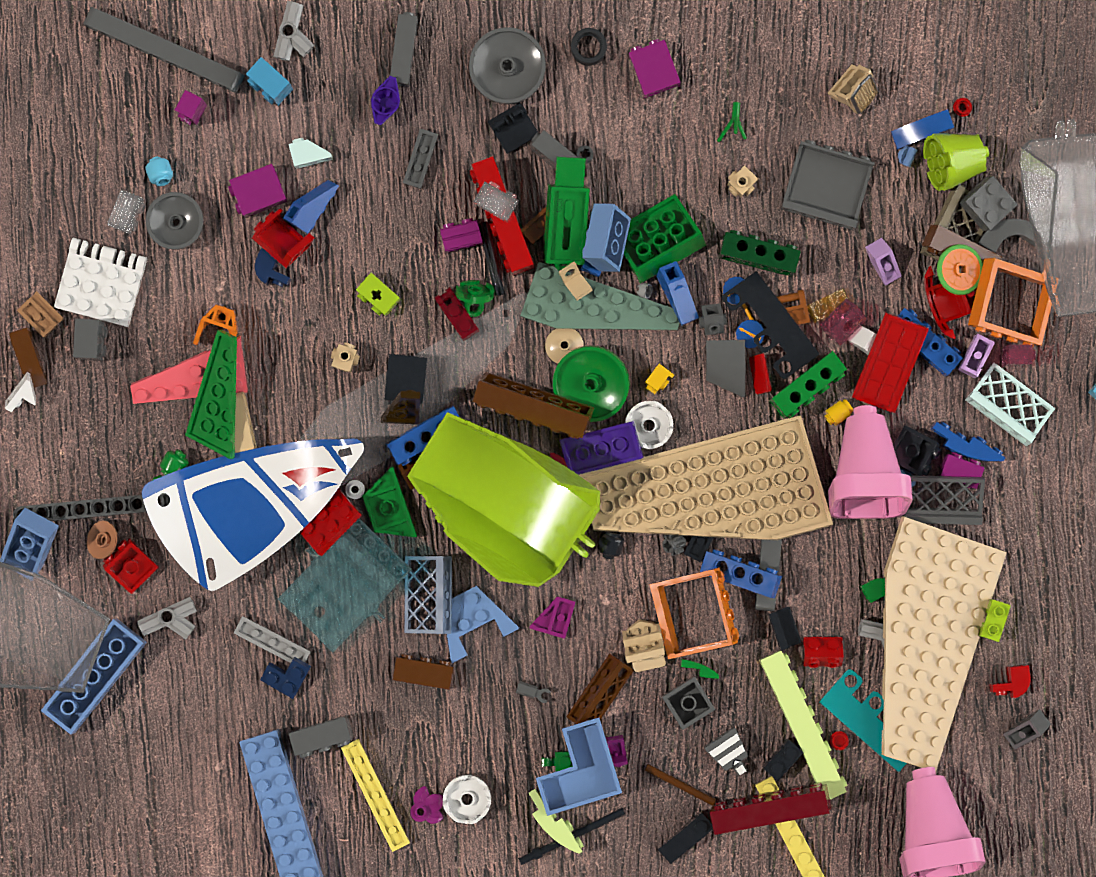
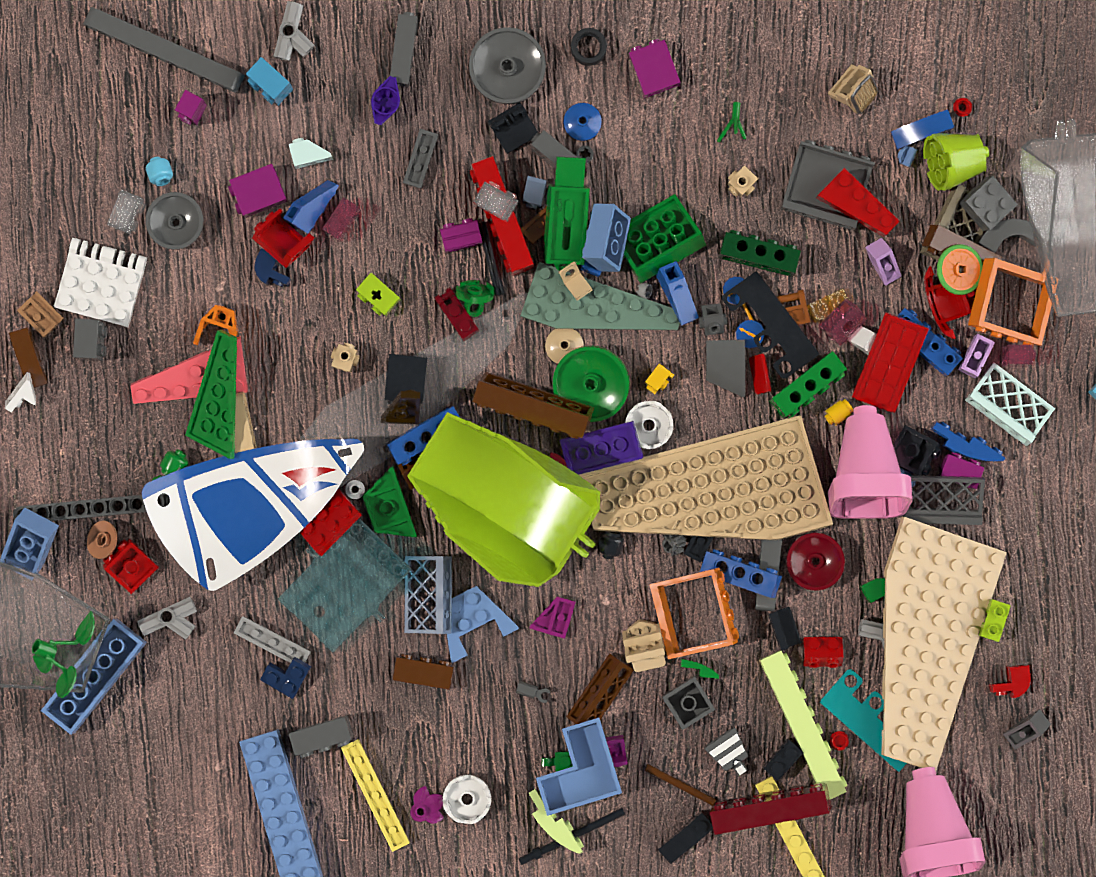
none -> green plant [32,611,95,699]
none -> clear pink brick [322,197,361,242]
none -> sand blue slope [522,176,547,210]
none -> blue dish [564,103,602,141]
none -> dark red dish [787,533,845,591]
none -> red wedge [816,168,900,237]

